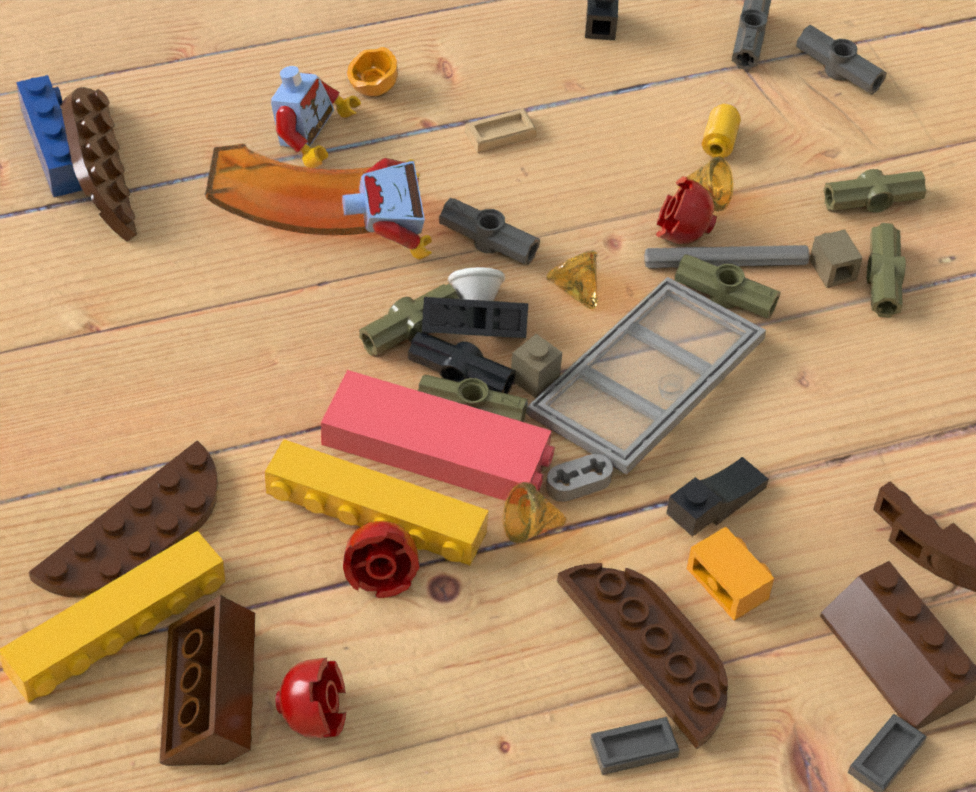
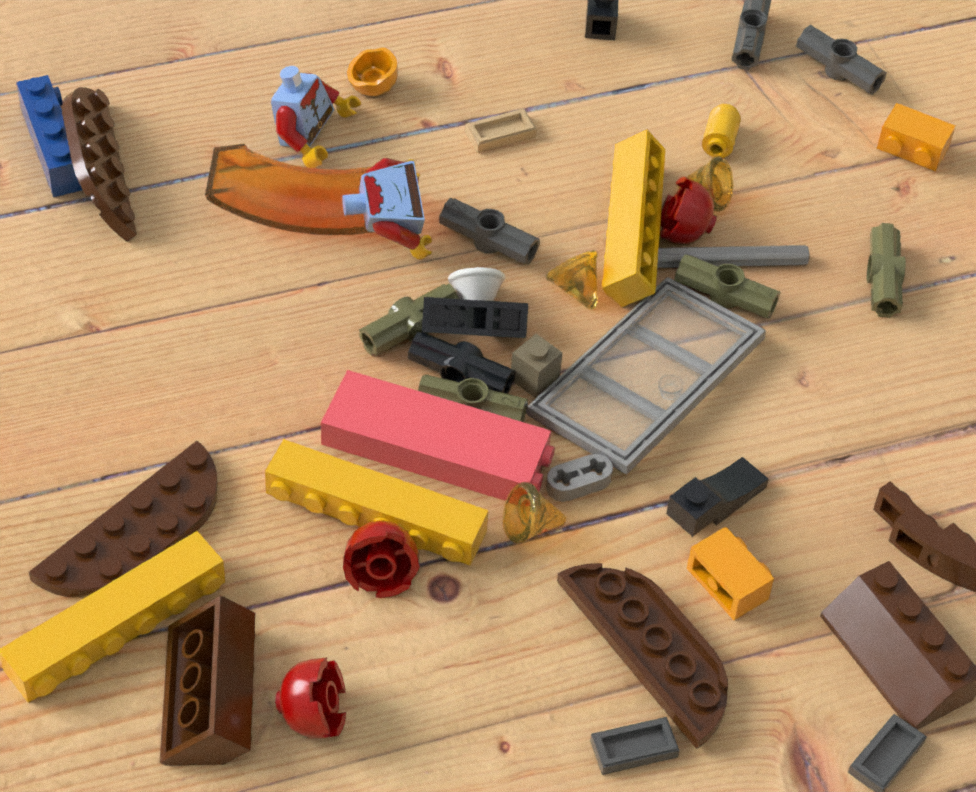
dark tan brick [809,229,862,288] -> none
olive piece [824,169,927,213] -> none
none -> yellow brick [602,129,666,307]
none -> light orange brick [877,103,956,172]

